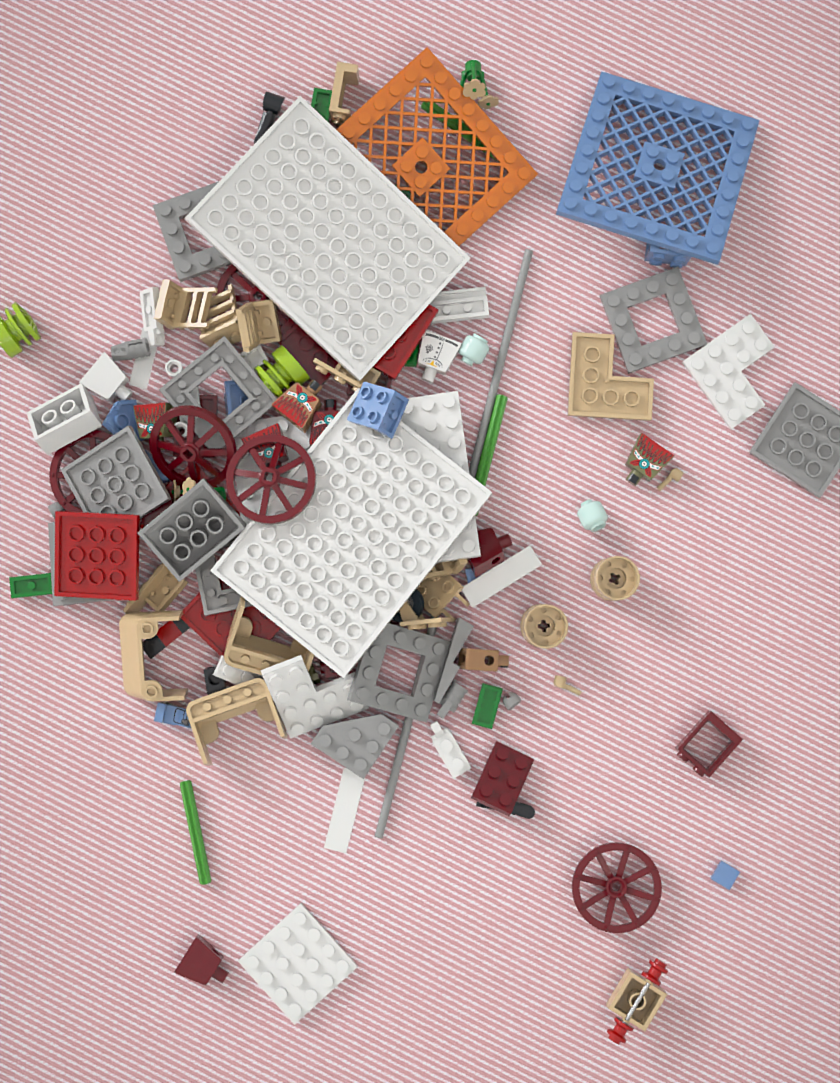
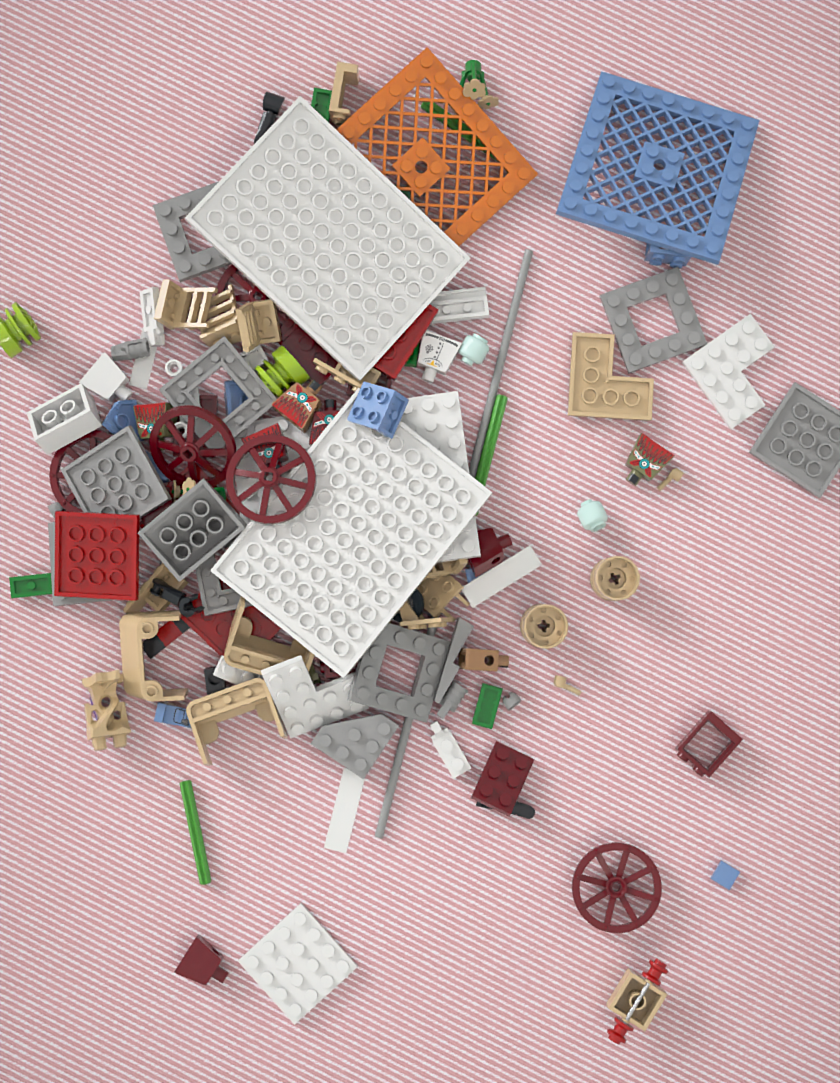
none -> tan hips [81,670,131,751]
none -> black piece [149,578,205,617]

